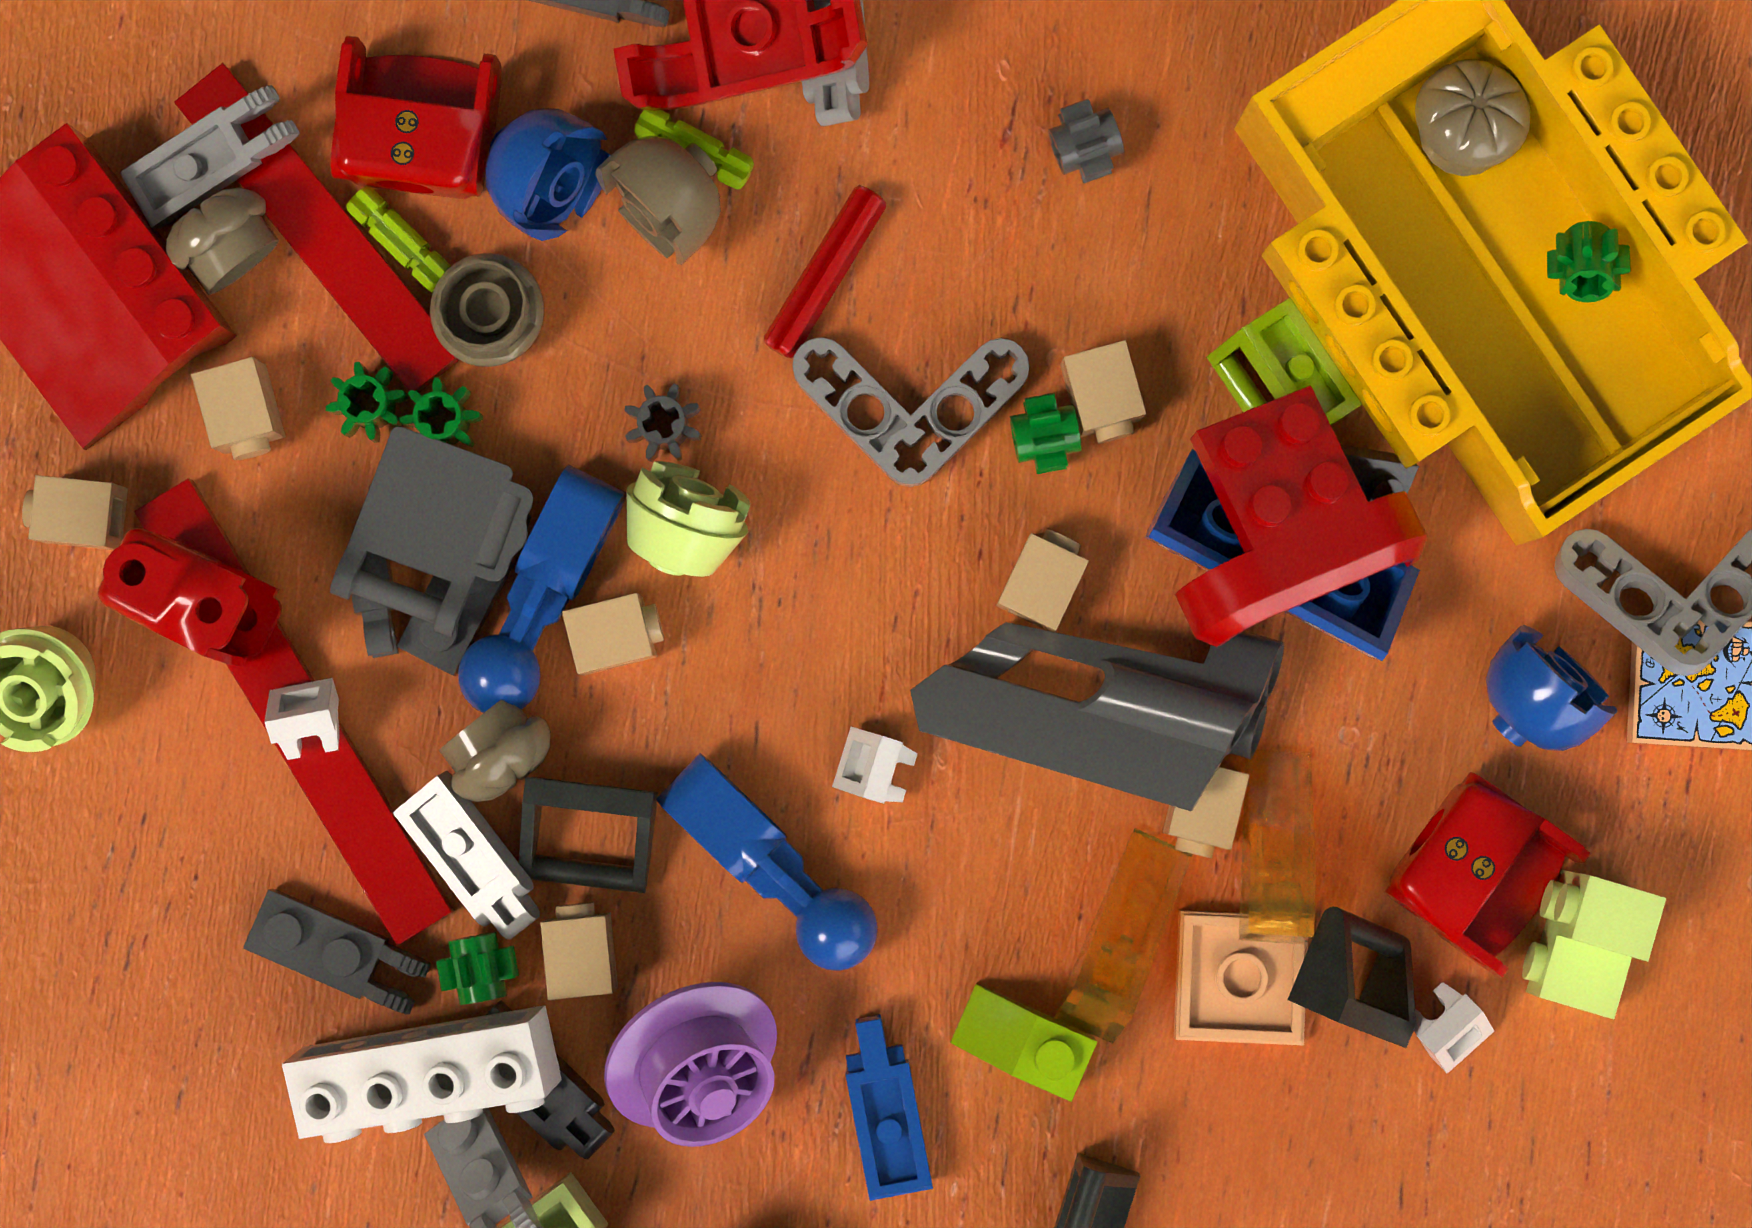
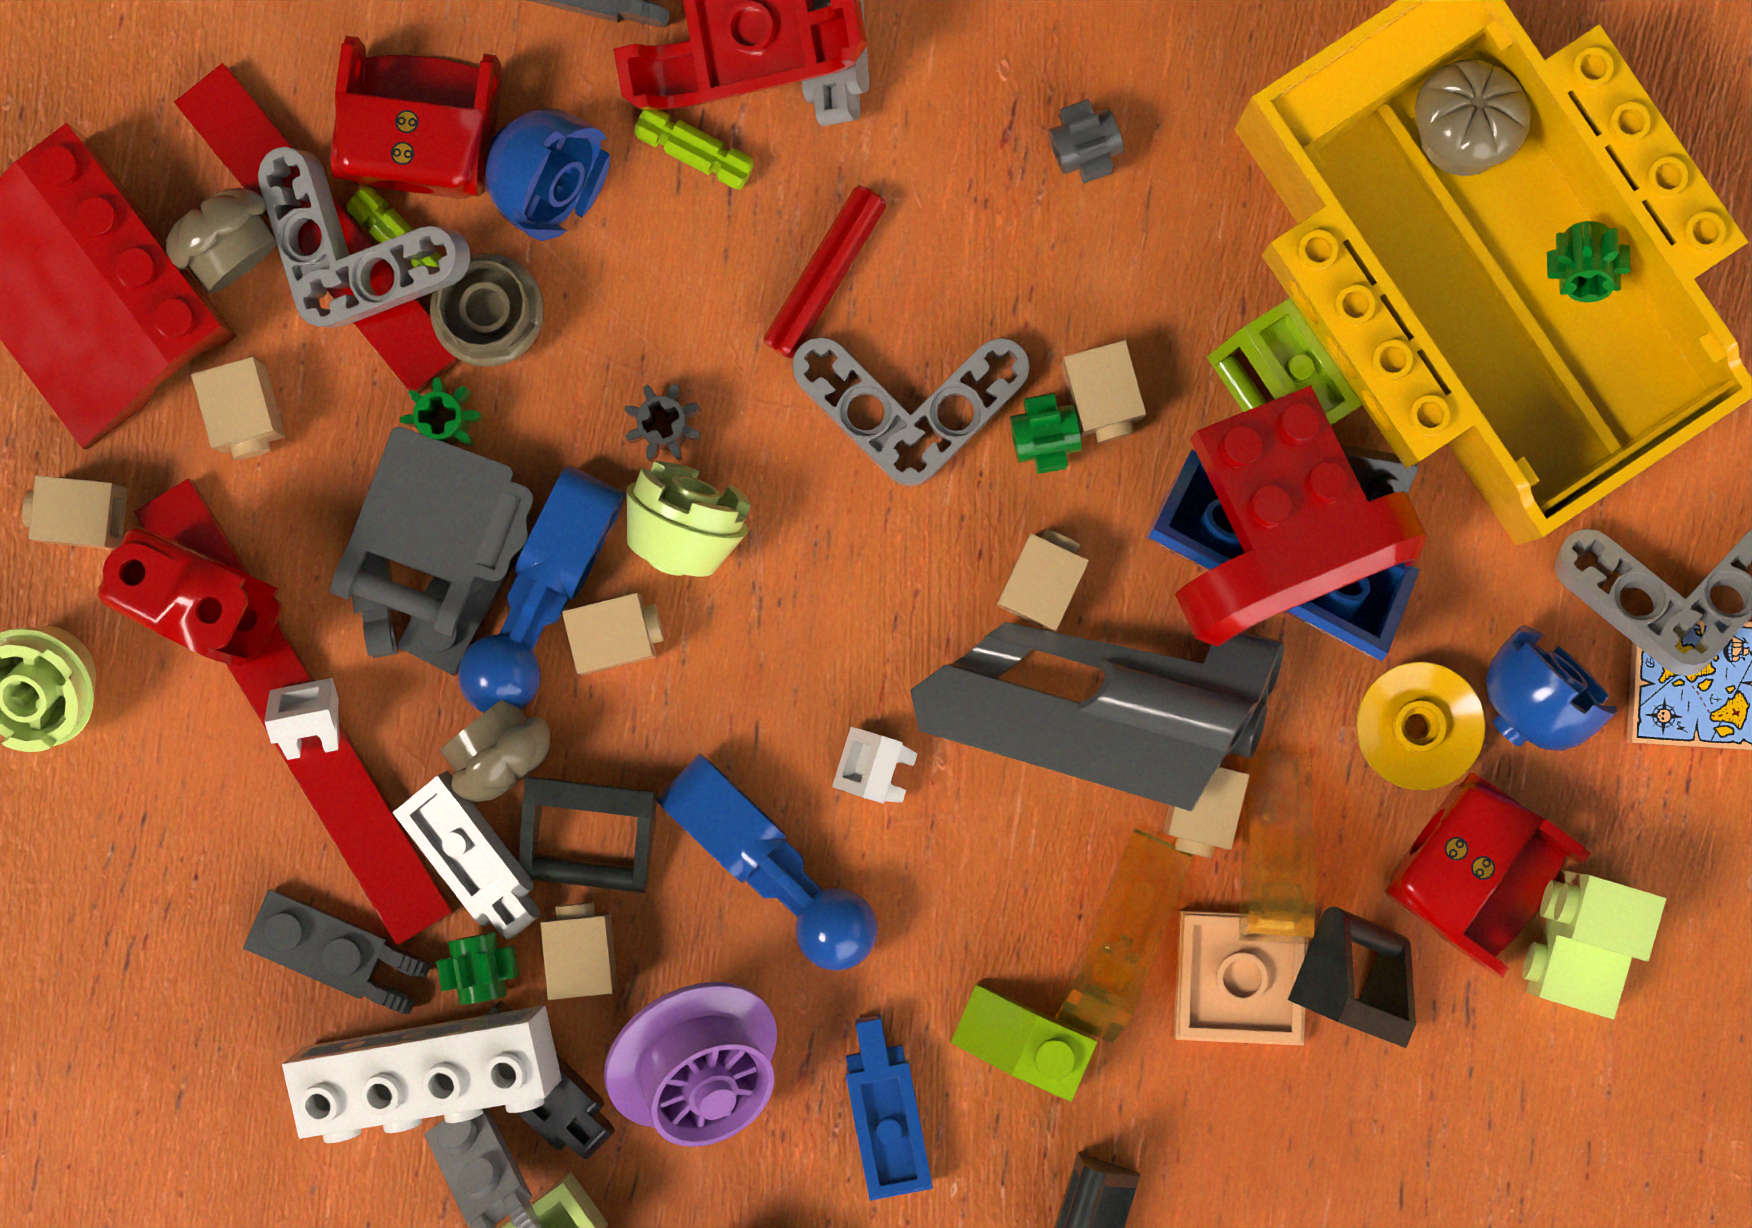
light grey hinge [120,85,300,229] -> none
green gear [325,362,409,443] -> none
dark tan cylinder [595,136,721,265] -> none
white tile [1414,982,1494,1073] -> none
none -> light grey beam [258,147,470,328]
none -> yellow dish [1356,662,1485,790]

